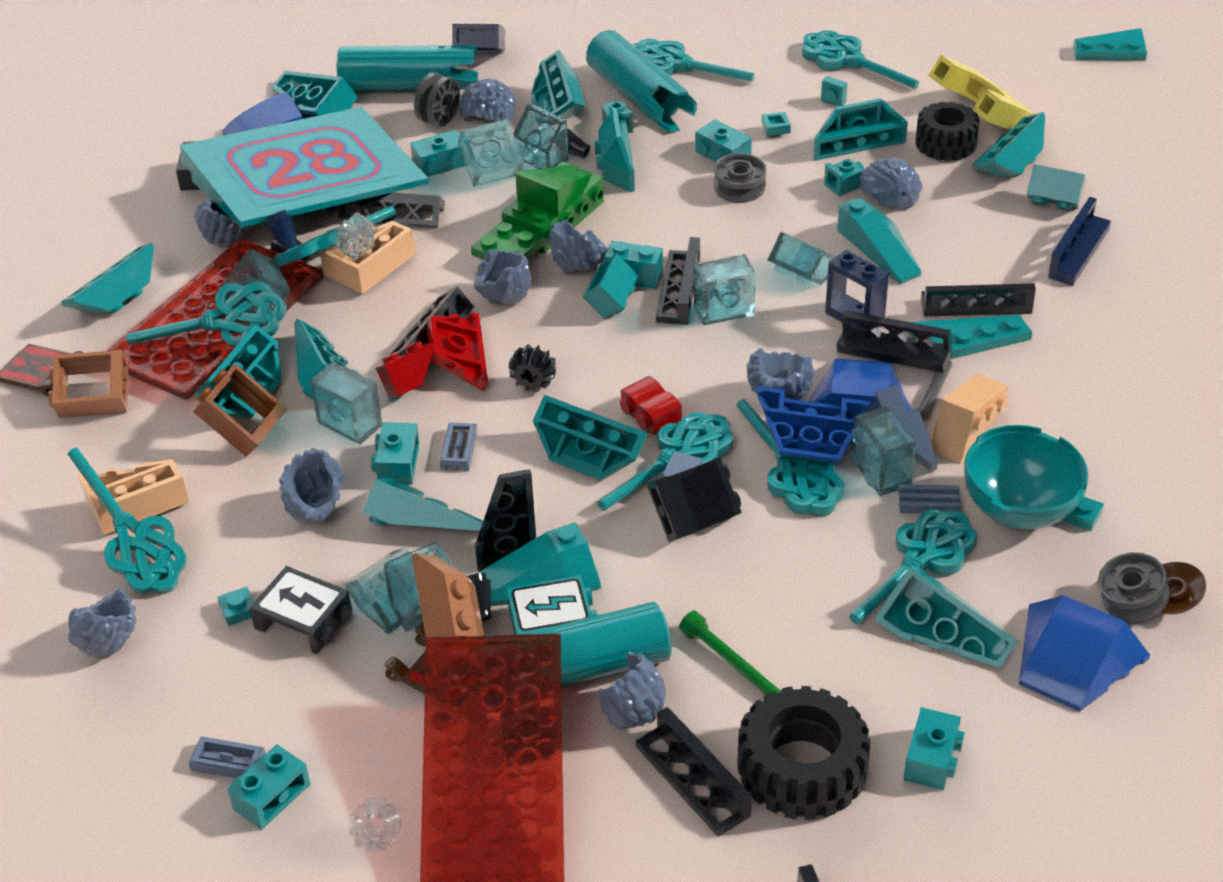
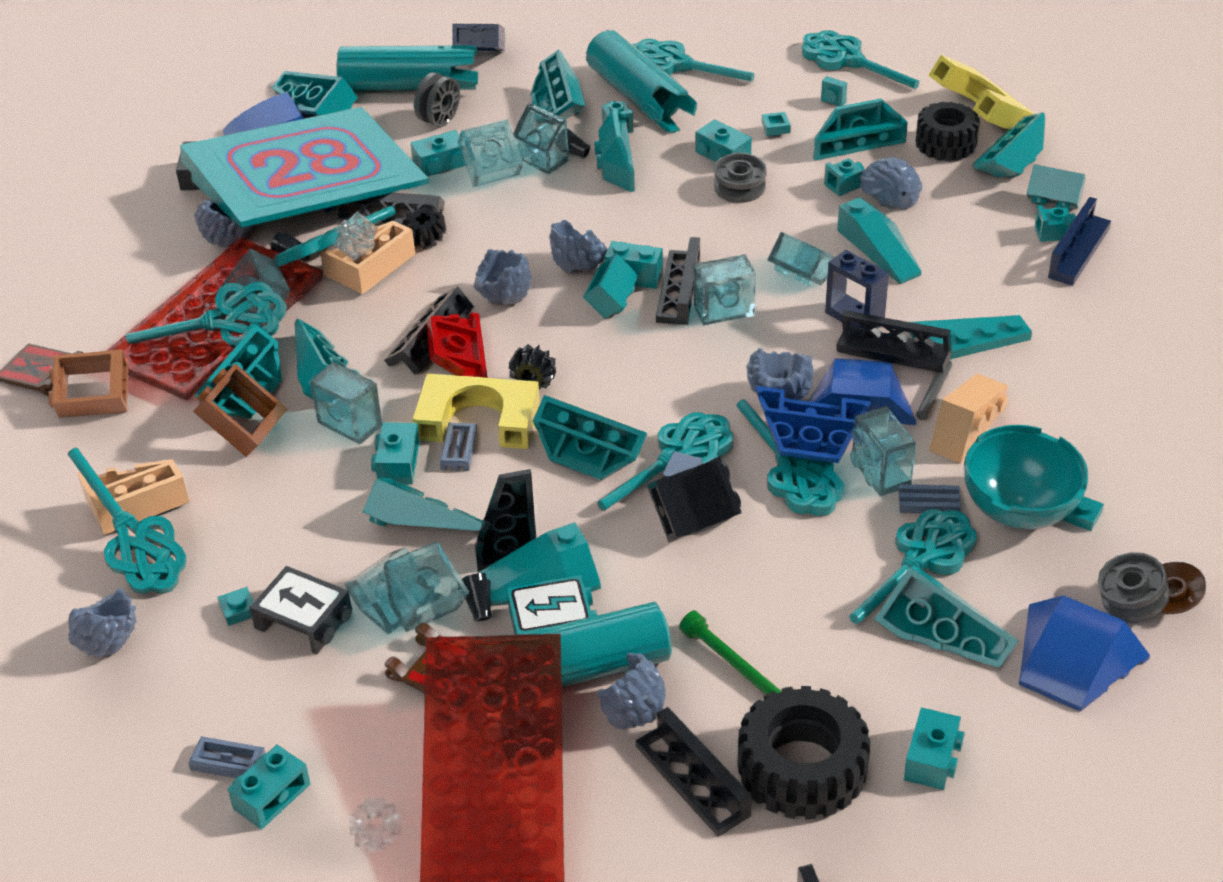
teal wedge [60,243,154,314] -> none
dark blue cone [266,209,298,250] -> none
sand blue hair [279,448,345,522] -> none
red slope [375,341,435,398] -> none
nougat wedge [411,553,486,681] -> none
sand blue hair [458,79,516,126] -> none
green wedge [471,161,605,260] -> none
red brick [619,376,682,435] -> none
sand blue slope [875,385,937,472] -> none
black fence [920,283,1036,317] -> none
teal wing [1073,28,1147,61] -> none
none -> black gear [402,204,447,249]
none -> light yellow arch [413,373,540,449]
none -> teal brick [1034,205,1076,242]

